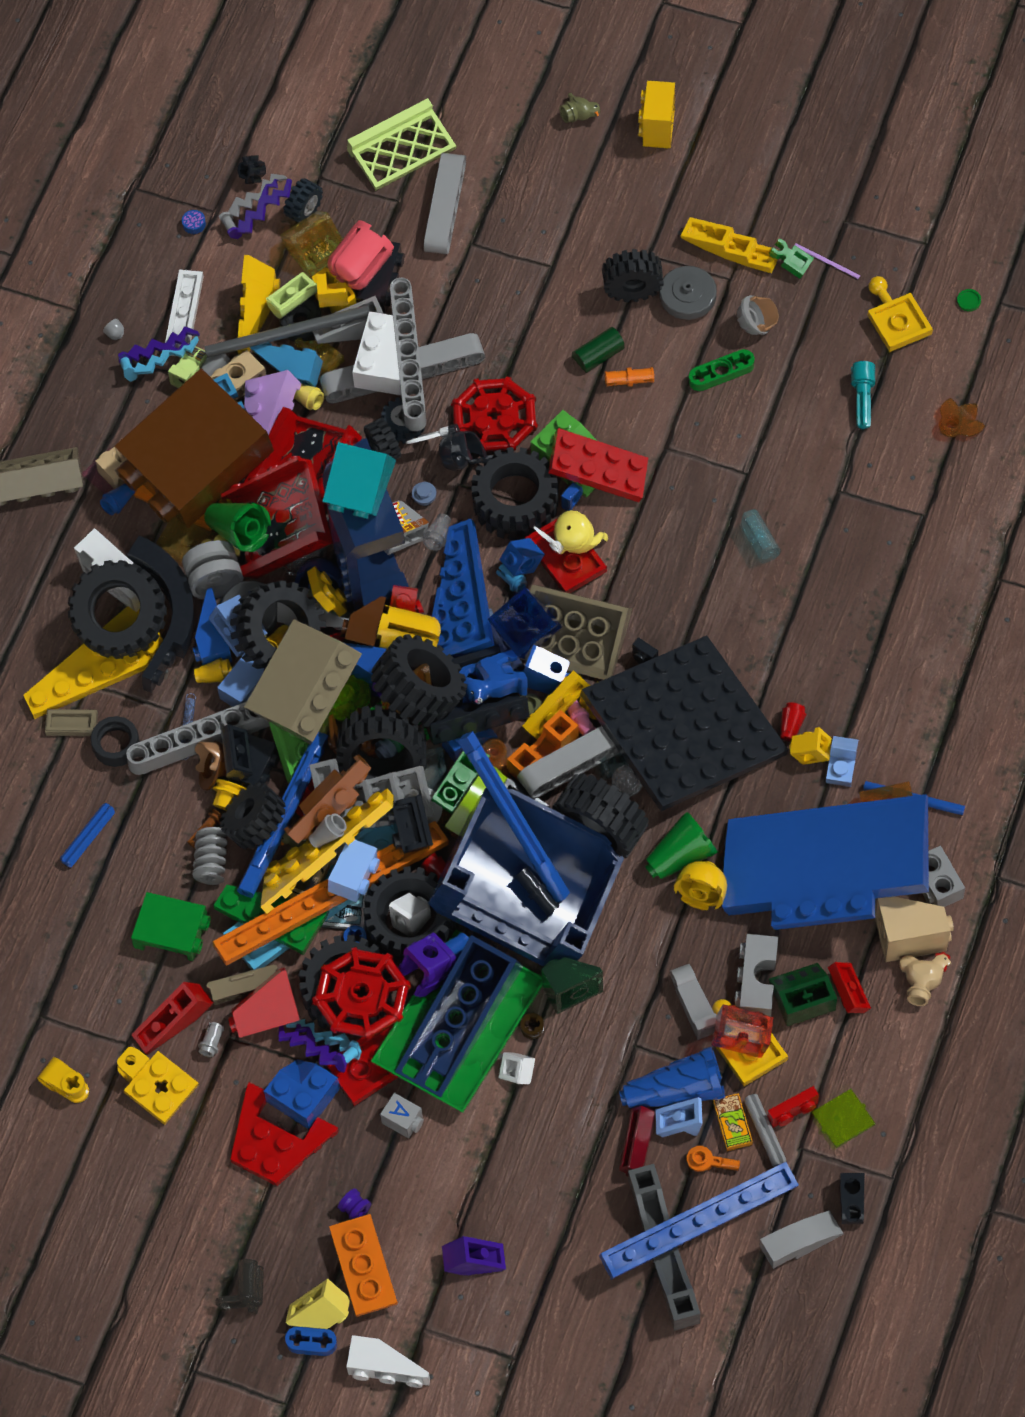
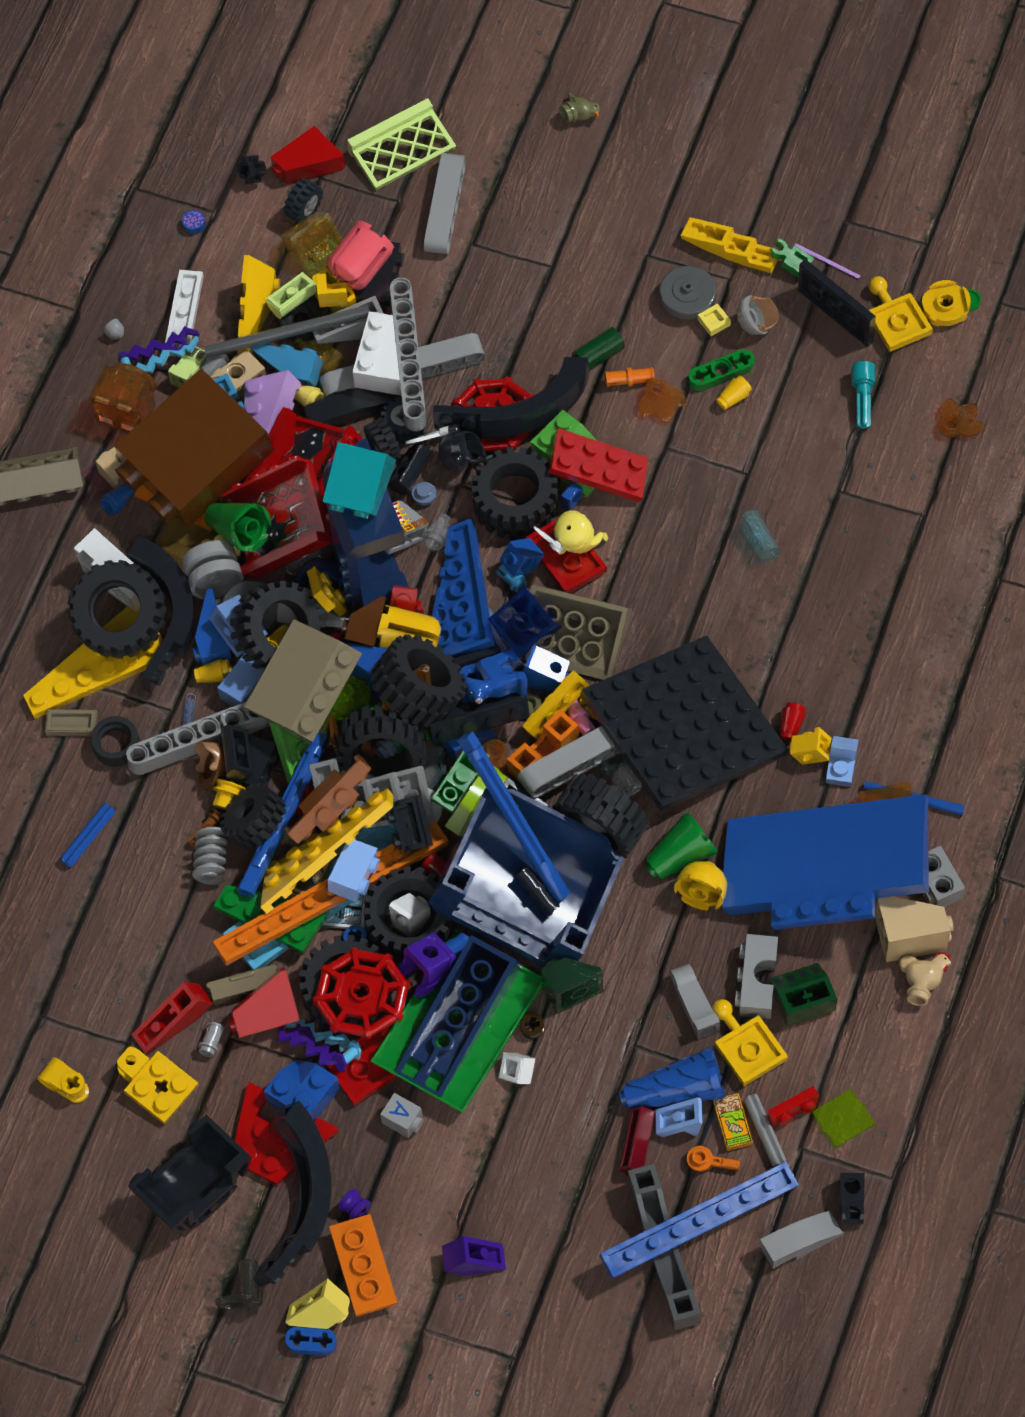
green panel [131,892,211,961] -> none
piece [219,174,292,239] -> none
light grey cone [309,813,347,848] -> none
white slope [347,1335,430,1388] -> none
black tyre [602,249,664,302] -> none
black plate [632,637,658,664] -> none
yellow brick [638,81,675,148] -> none
clear red window [711,1004,774,1058] -> none
red plate [828,962,871,1013] -> none
none -> clear orange piece [90,363,157,432]
none -> black cylinder [128,1114,251,1233]
none -> black arch [253,1101,331,1286]
none -> red slope [271,126,345,185]
none -> black slope [303,385,402,426]
none -> black brick [387,444,431,495]
none -> black arch [433,357,589,438]
none -> clear orange plate [639,378,687,424]
none -> light yellow plate [697,303,731,336]
none -> yellow cone [716,375,752,410]
none -> black tile [798,259,876,347]
none -> yellow plate [922,280,970,326]

